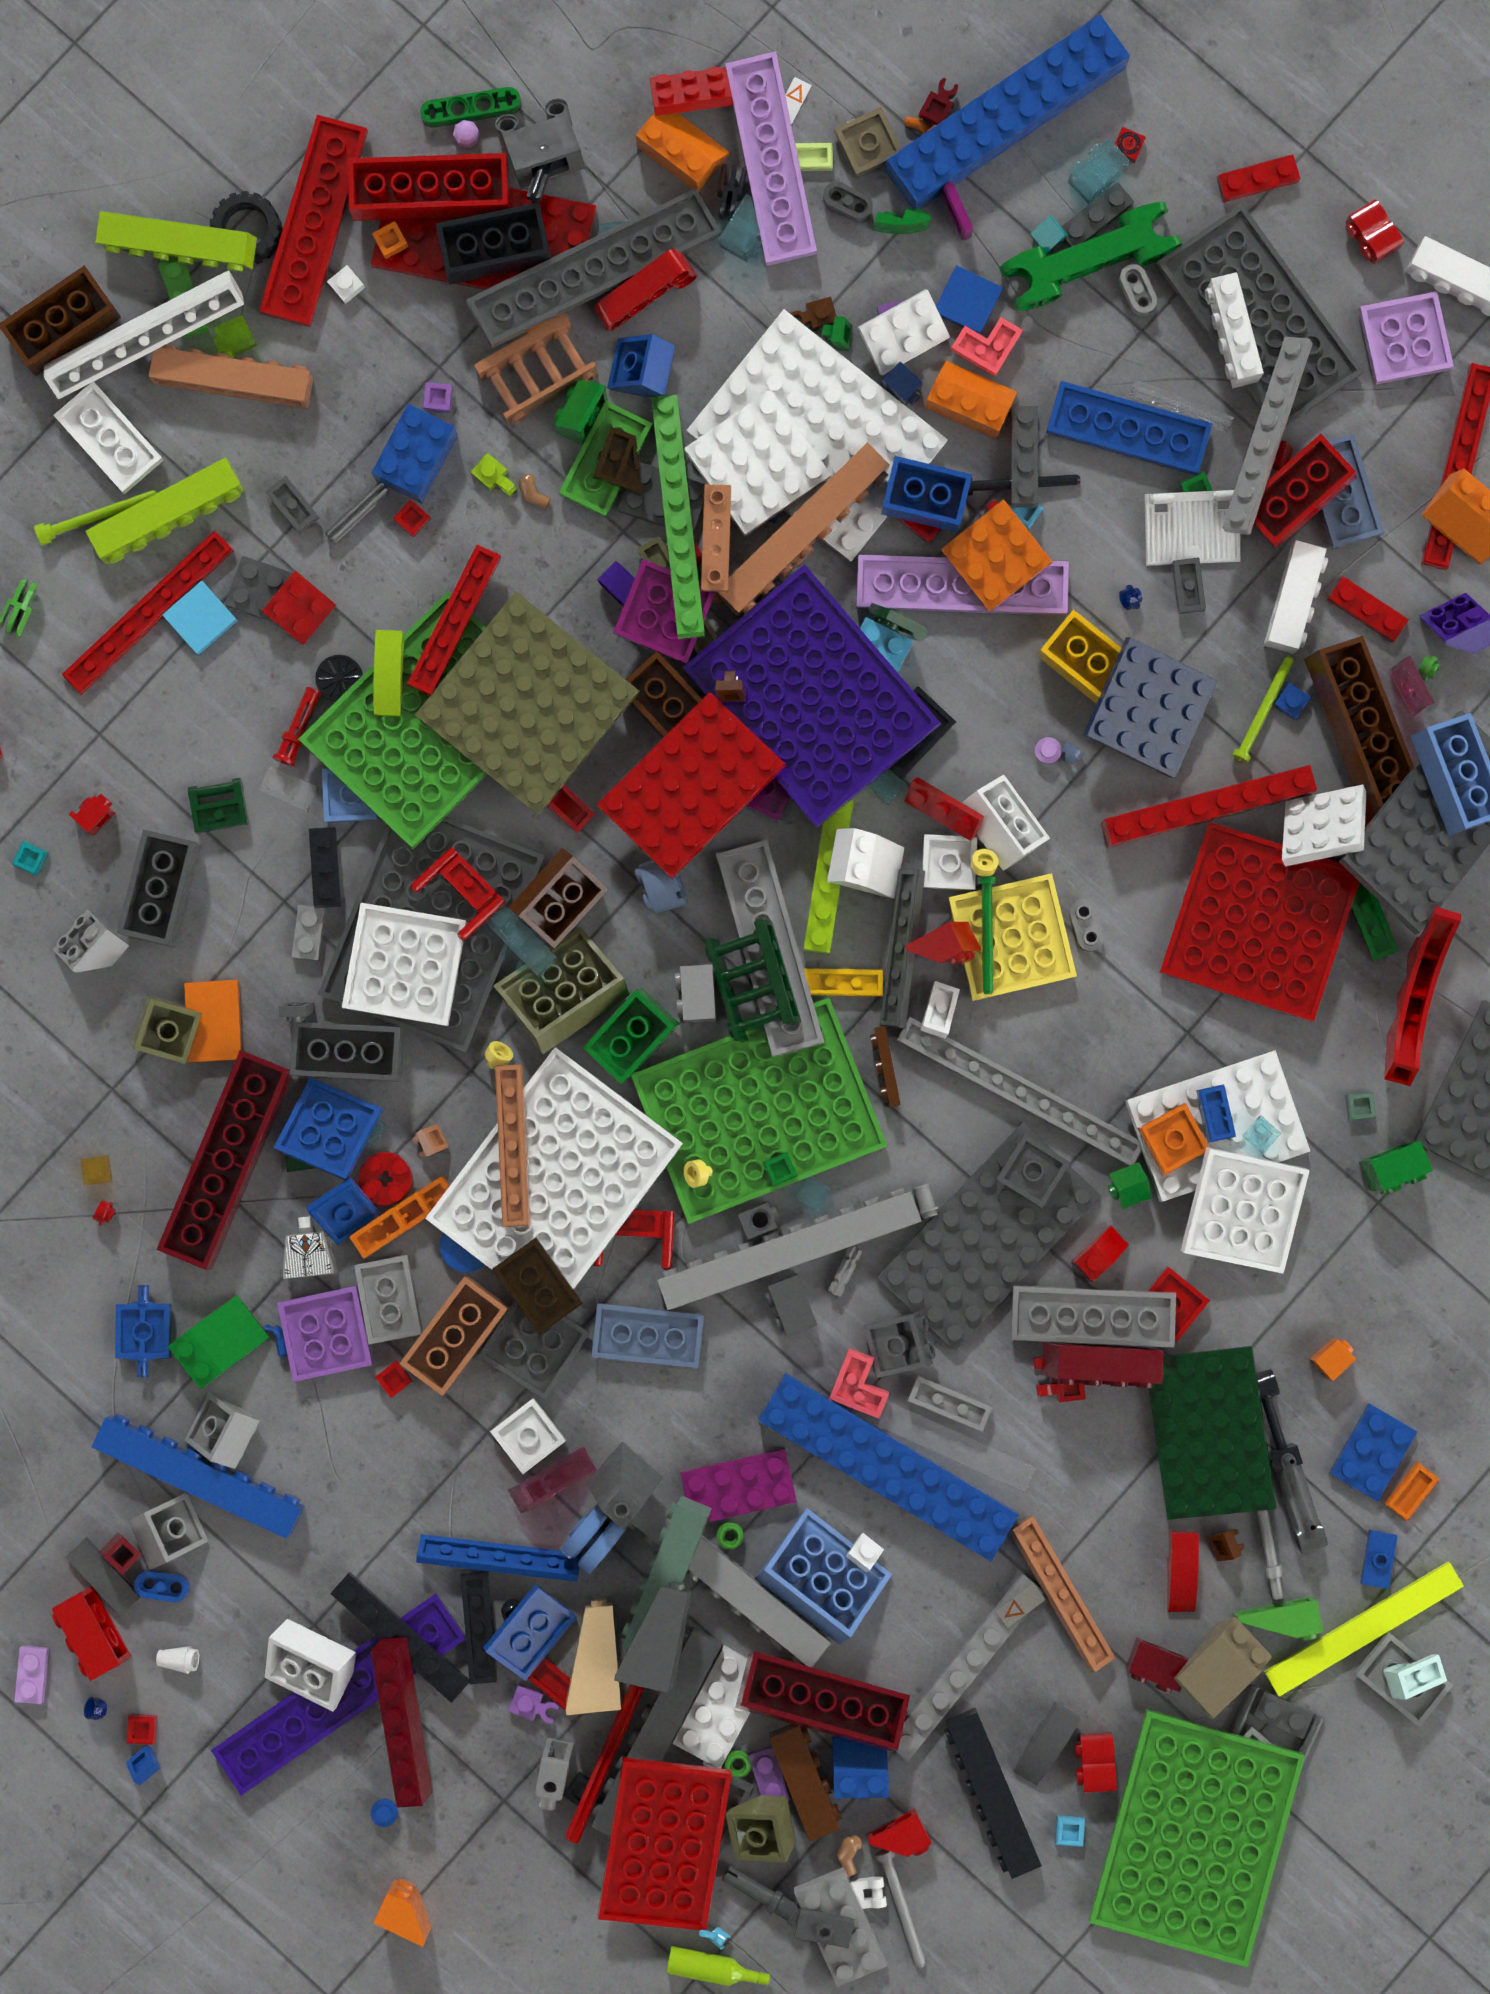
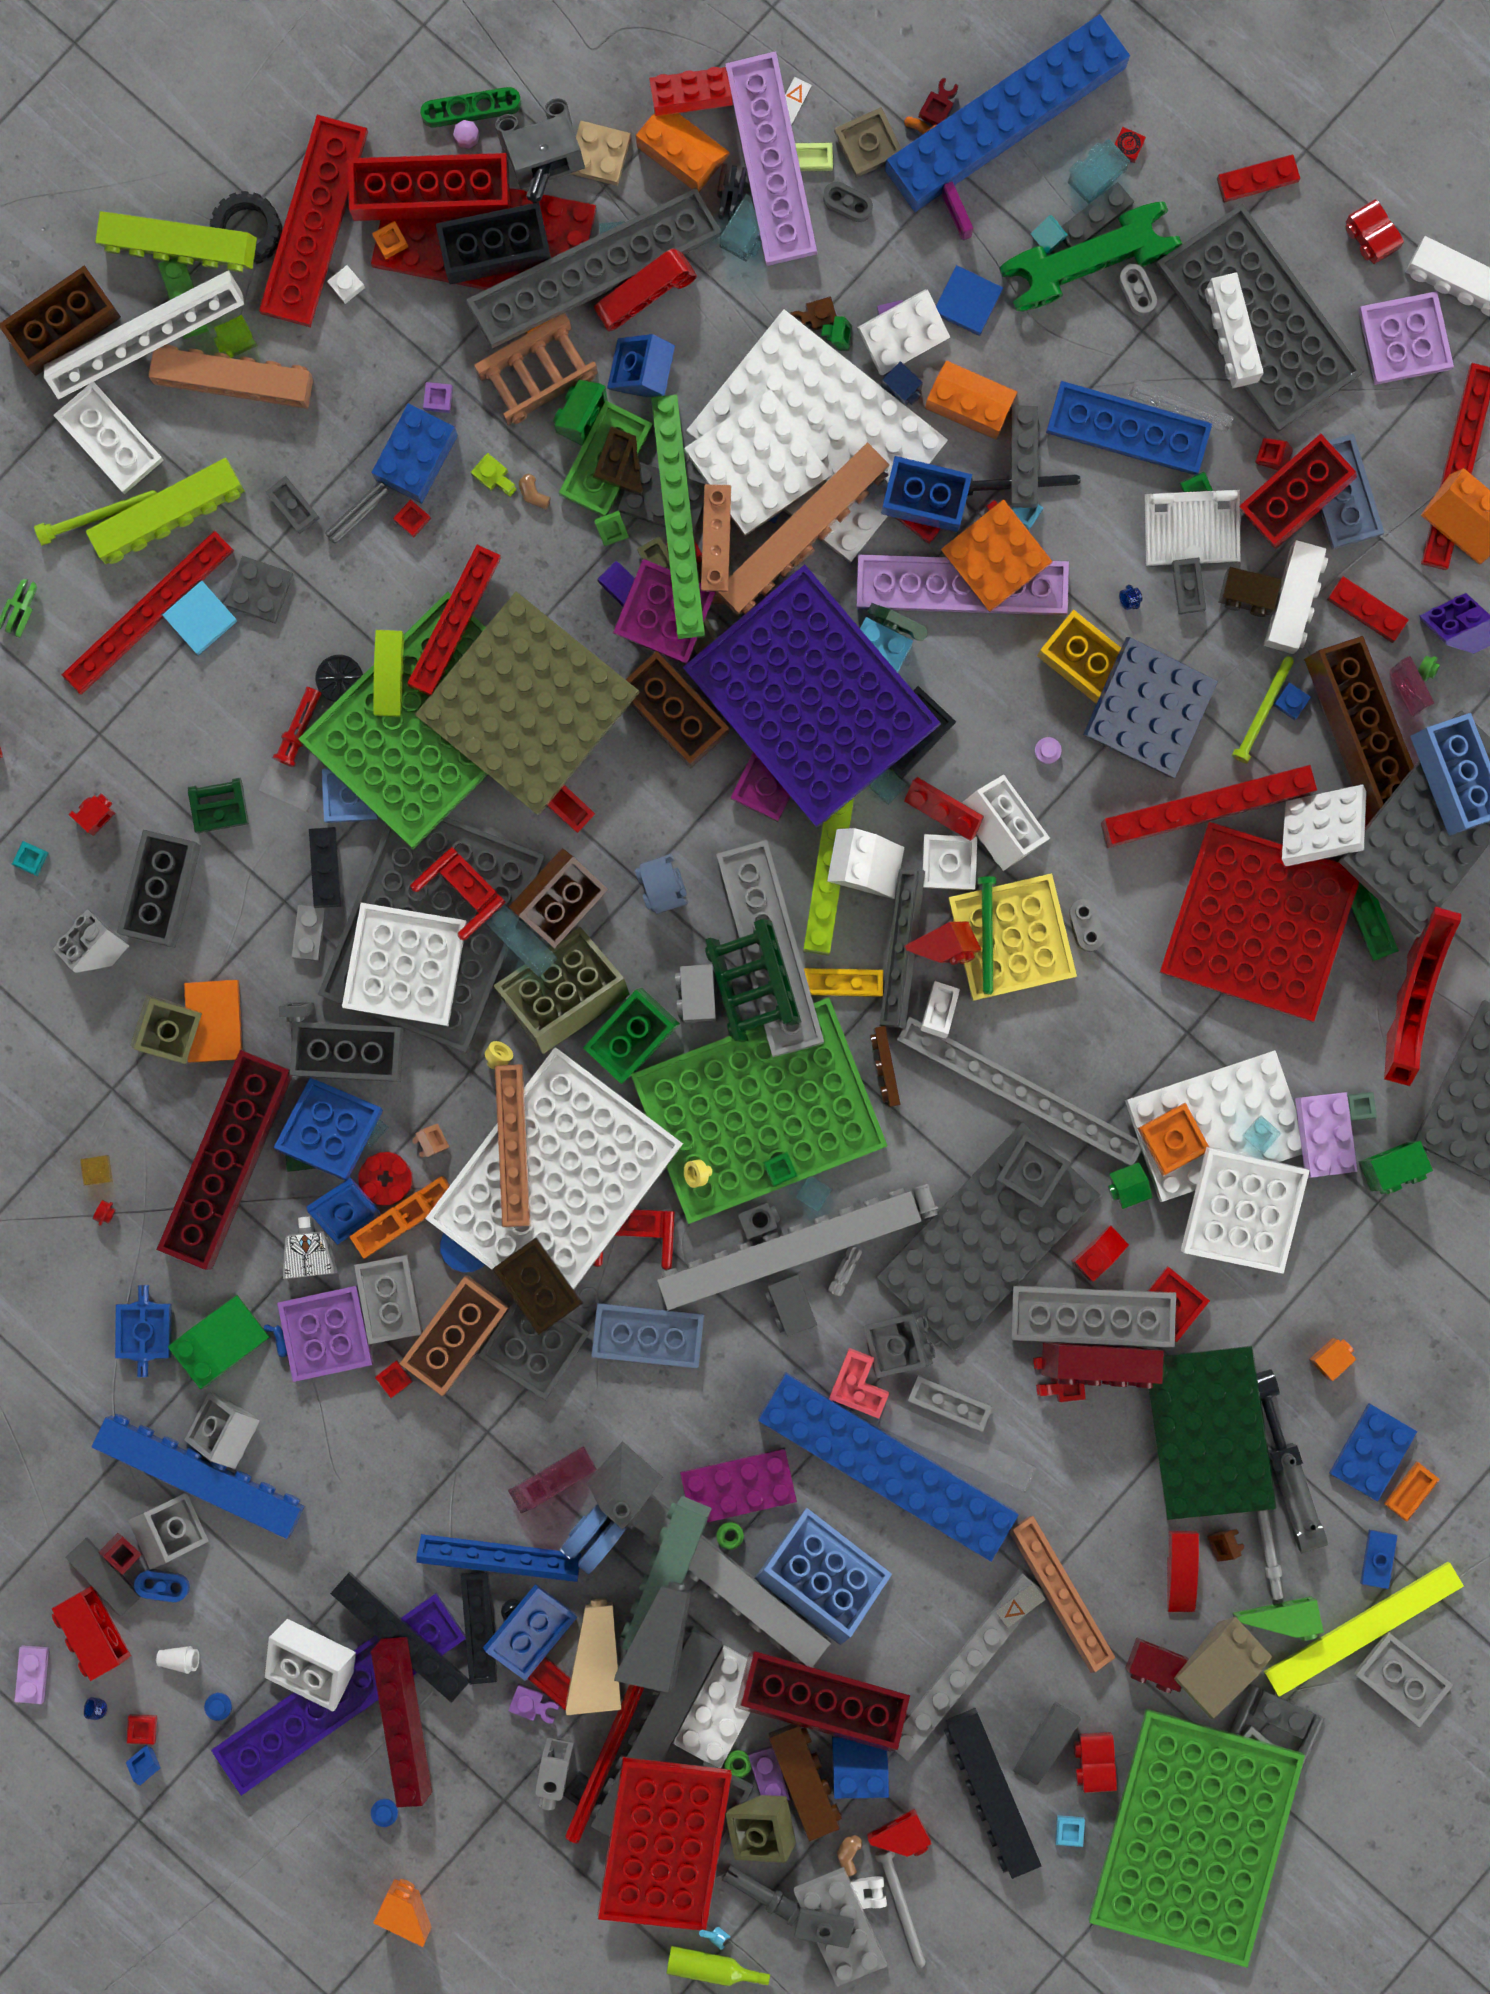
red plate [261,570,336,645] -> none
white plate [490,1398,566,1474] -> none
red plate [596,692,786,879] -> none
reddish brown tile [715,670,746,702] -> none
white plate [846,1533,884,1573] -> none
green slope [874,208,931,234] -> none
coral plate [951,317,1023,377] -> none
light yellow tile [970,849,999,877] -> none
sand blue hinge [1061,742,1084,764] -> none
blue plate [1196,1084,1236,1143] -> none
light grey plate [1222,337,1312,535] -> none
light aqua plate [1383,1654,1447,1700] -> none
none -> blue plate [204,1693,232,1721]
none -> tan plate [570,120,631,186]
none -> bright green plate [594,511,629,547]
none -> dark brown brick [1218,567,1282,617]
none -> lavender plate [1295,1092,1358,1178]

